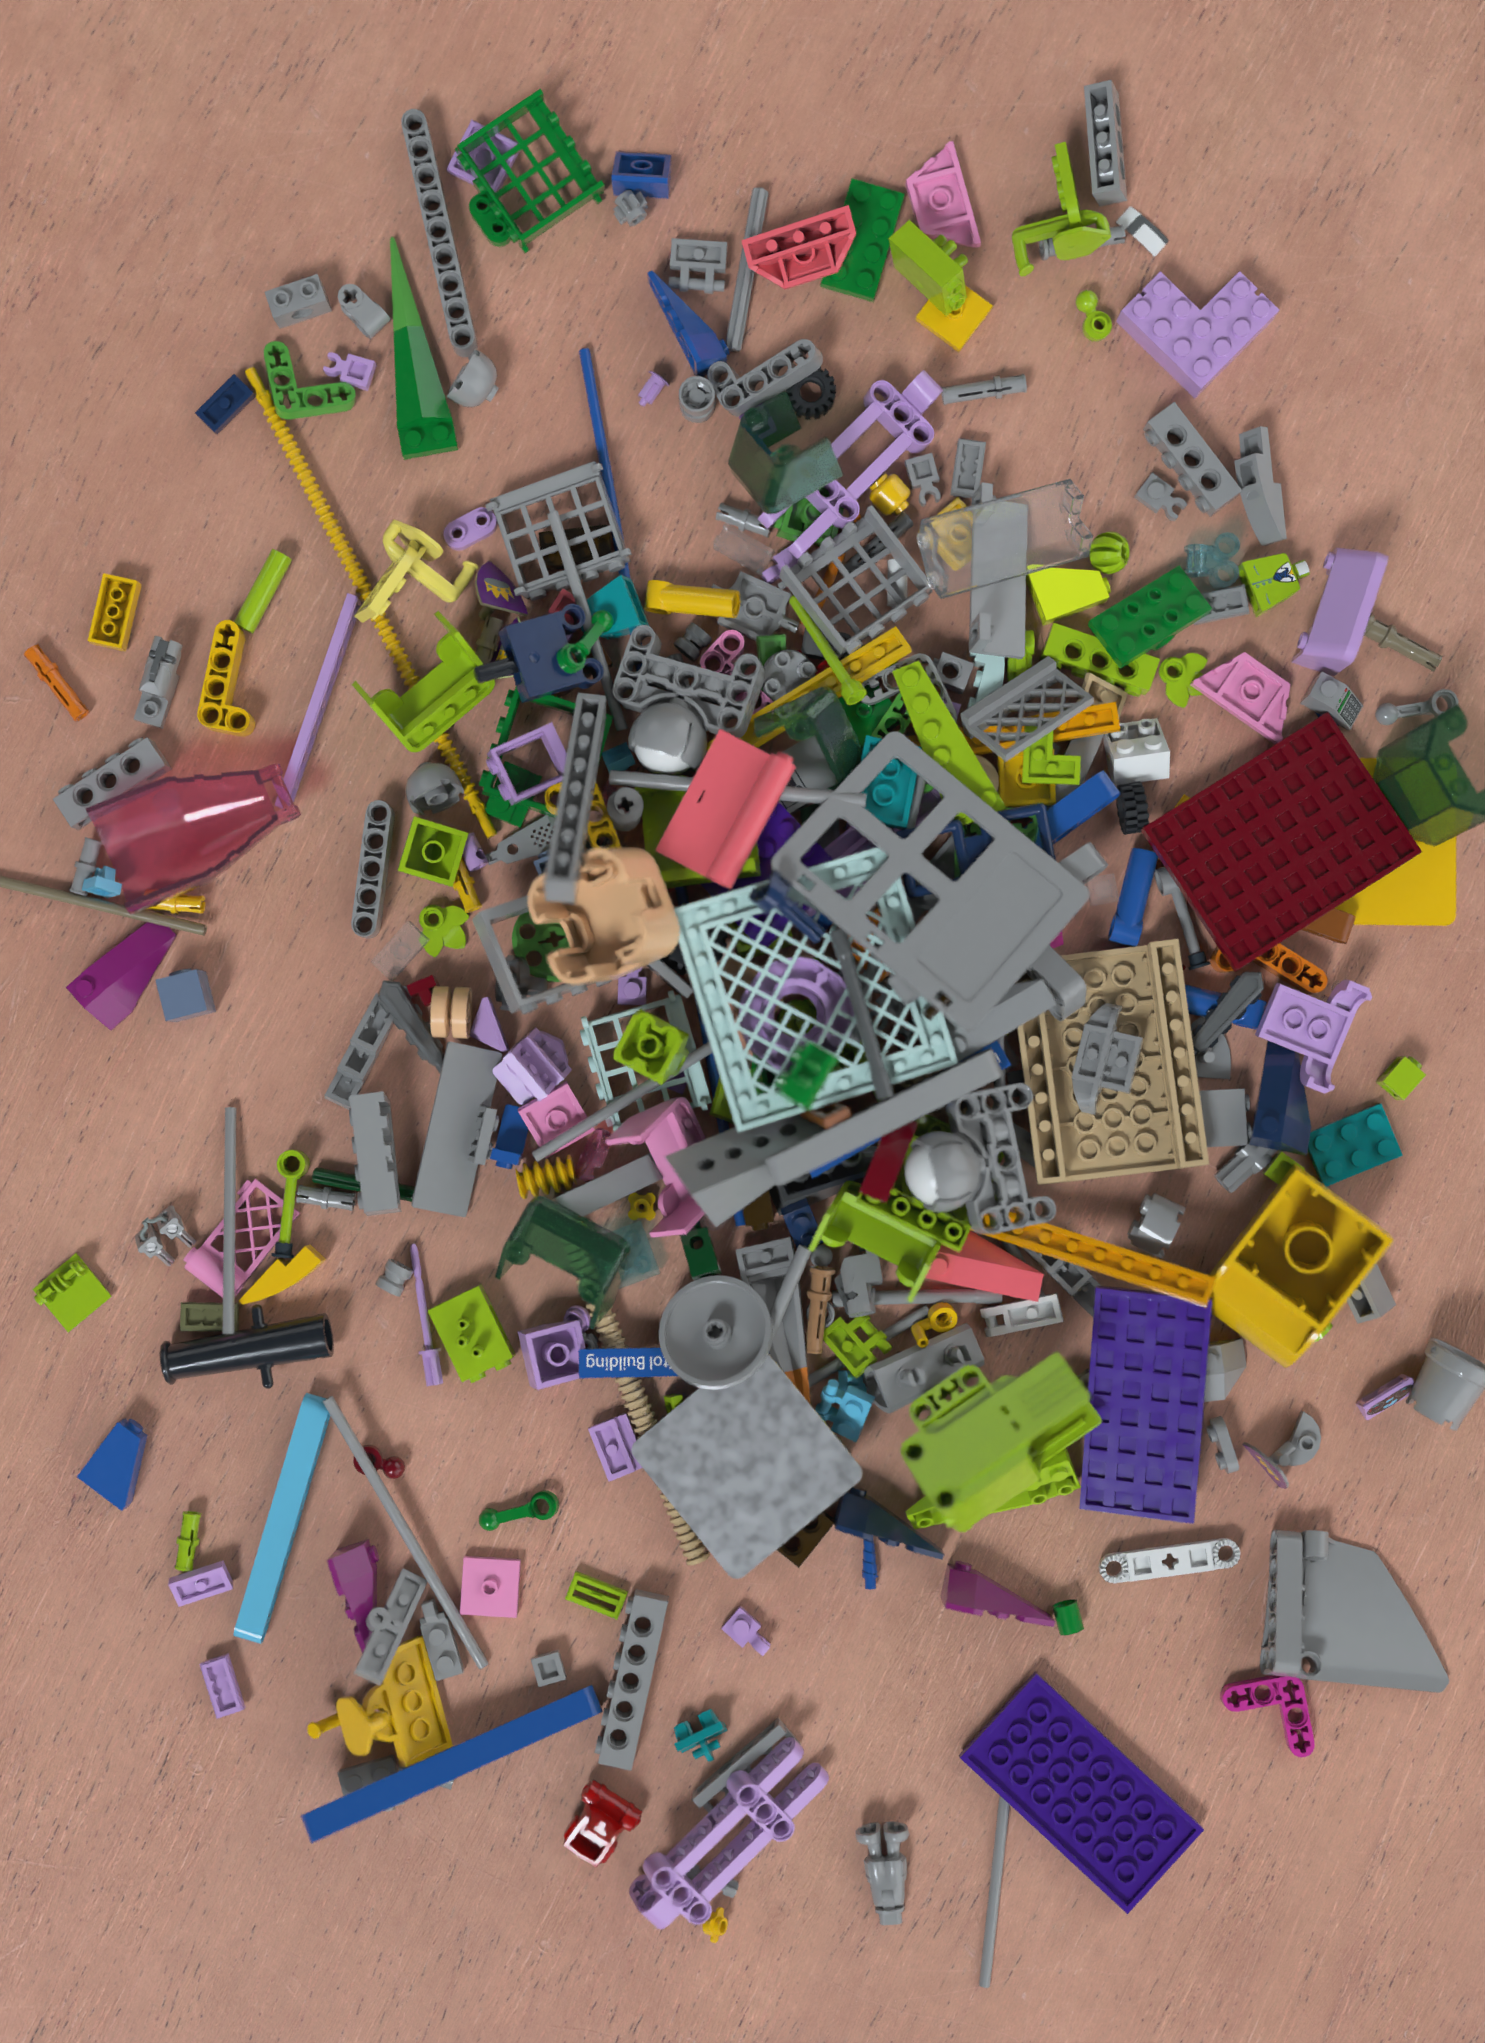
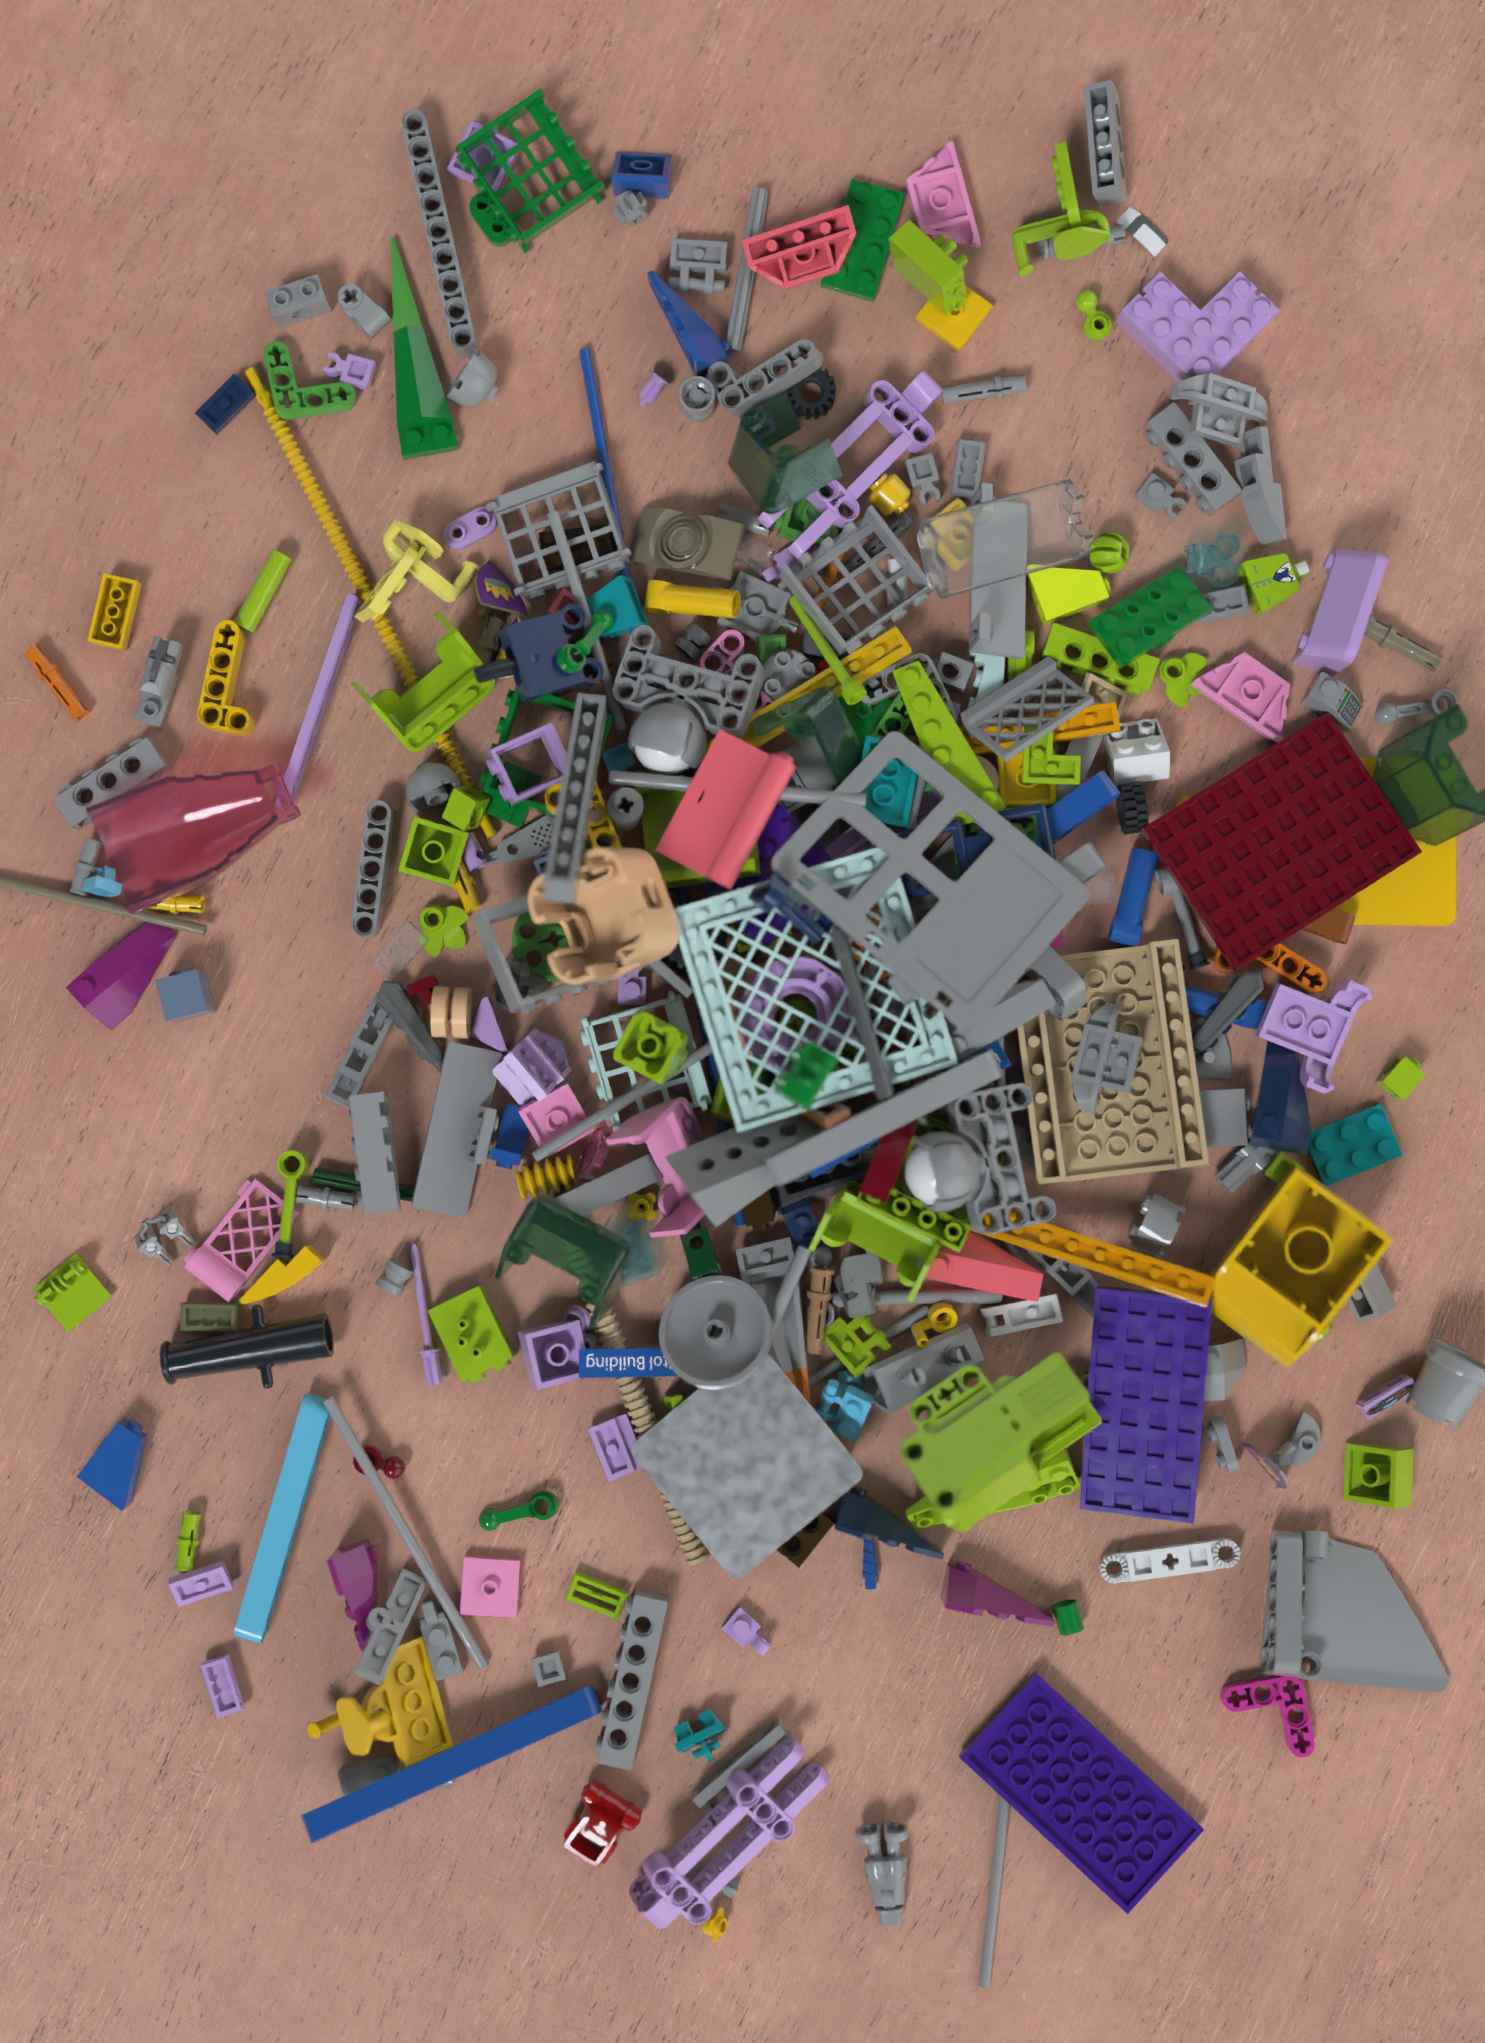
light grey piece [223,1107,236,1334] -> none
none -> lime brick [442,785,490,831]
none -> dark tan slope [629,507,745,580]
none -> light grey plate [1170,373,1268,447]
none -> lime slope [1343,1443,1414,1509]

